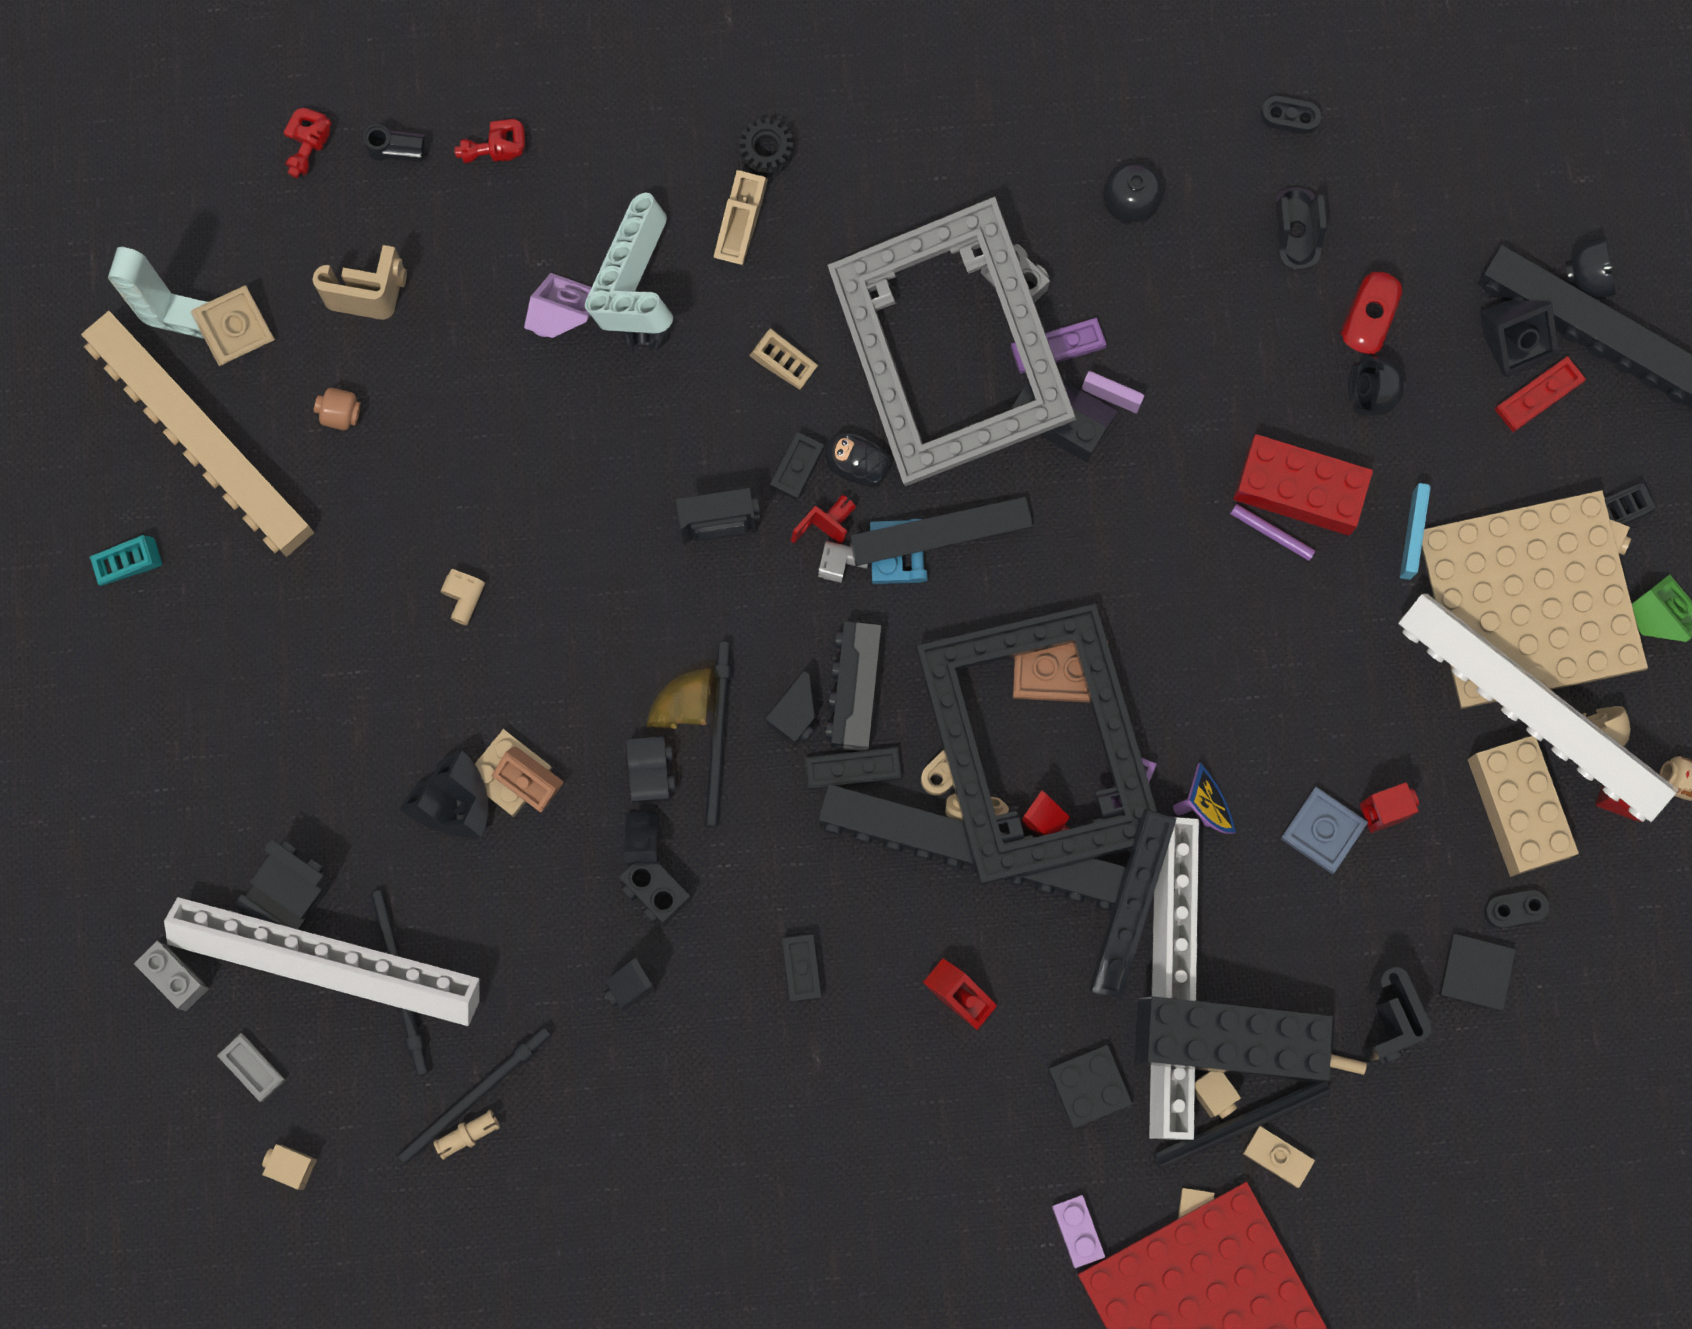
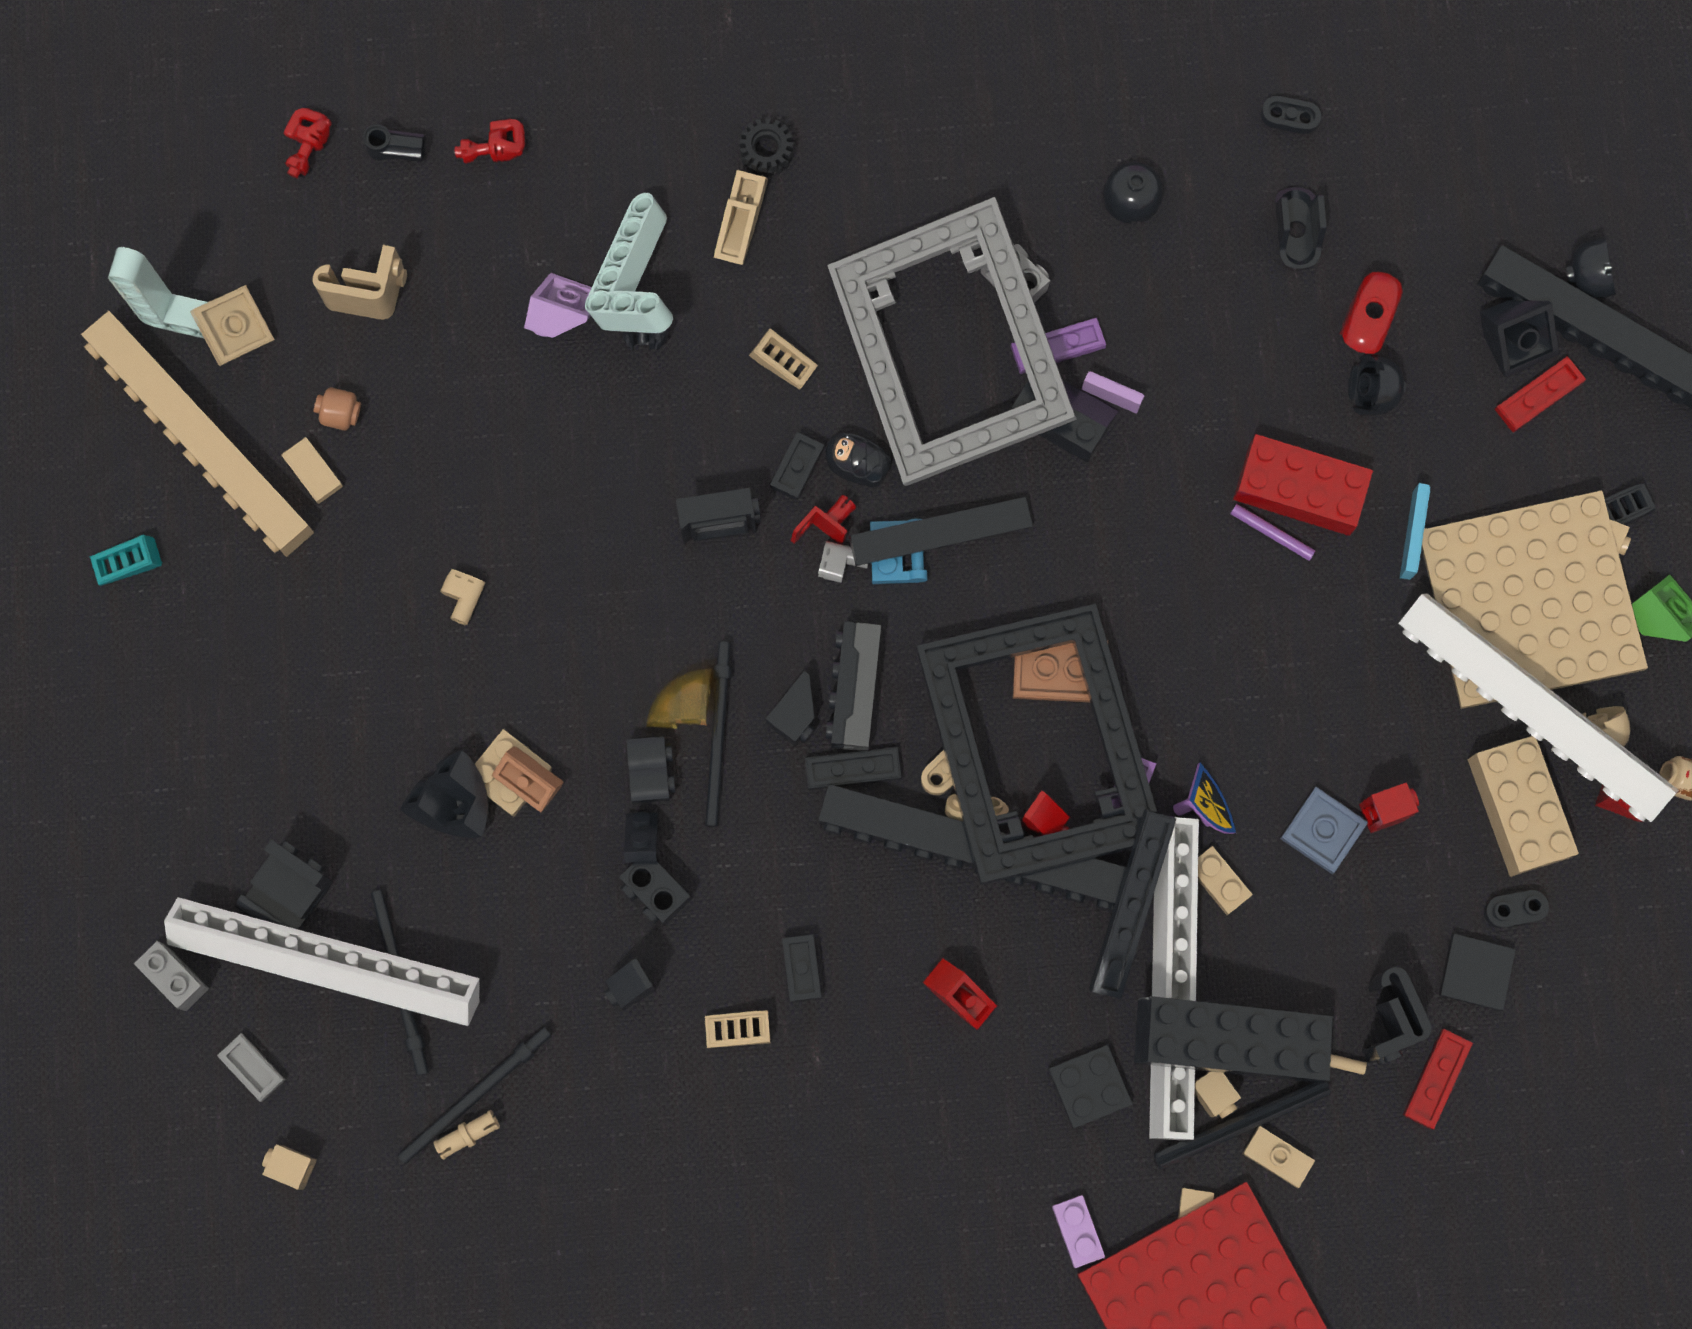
none -> tan tile [281,437,343,504]
none -> tan slope [705,1010,770,1048]
none -> tan plate [1198,846,1253,915]
none -> red tile [1403,1029,1473,1130]

